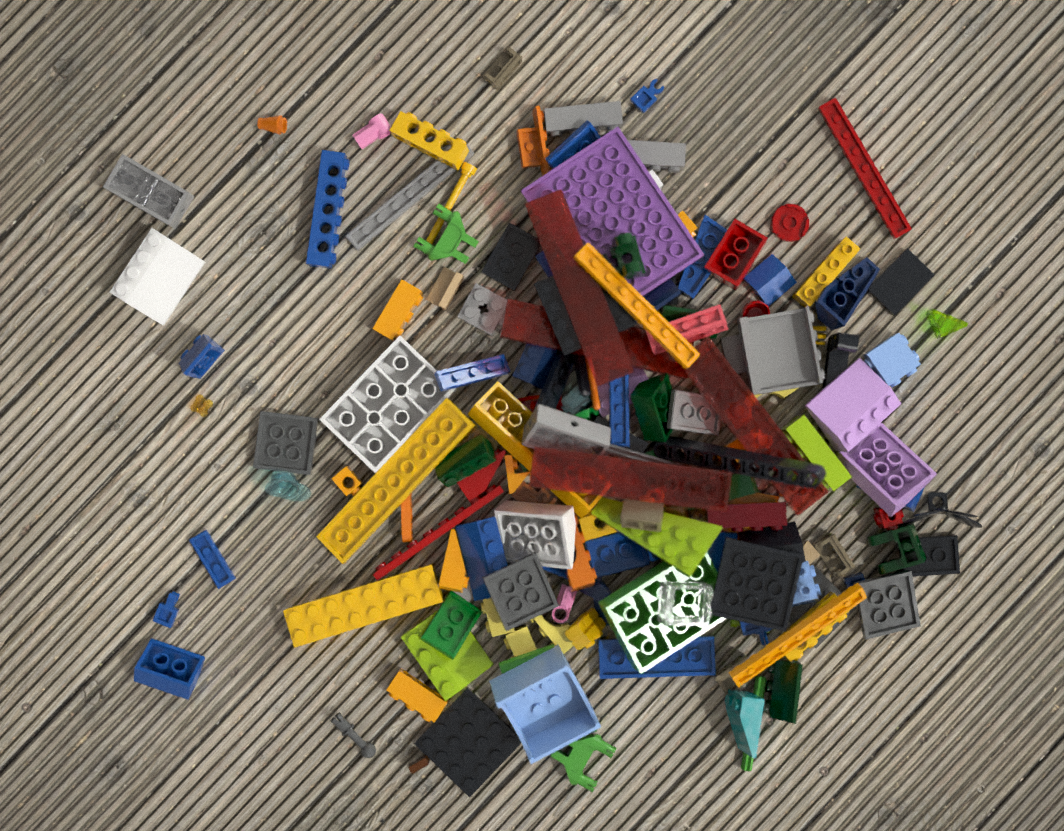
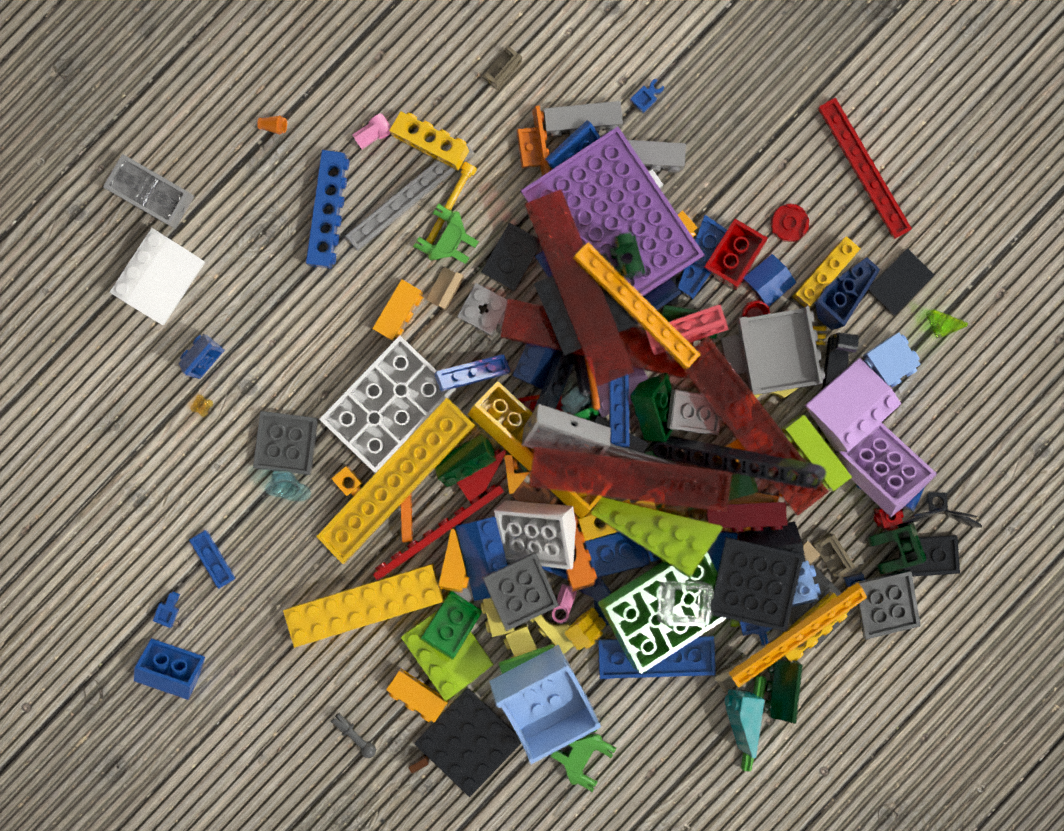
dark tan hinge [621,499,664,532] -> none

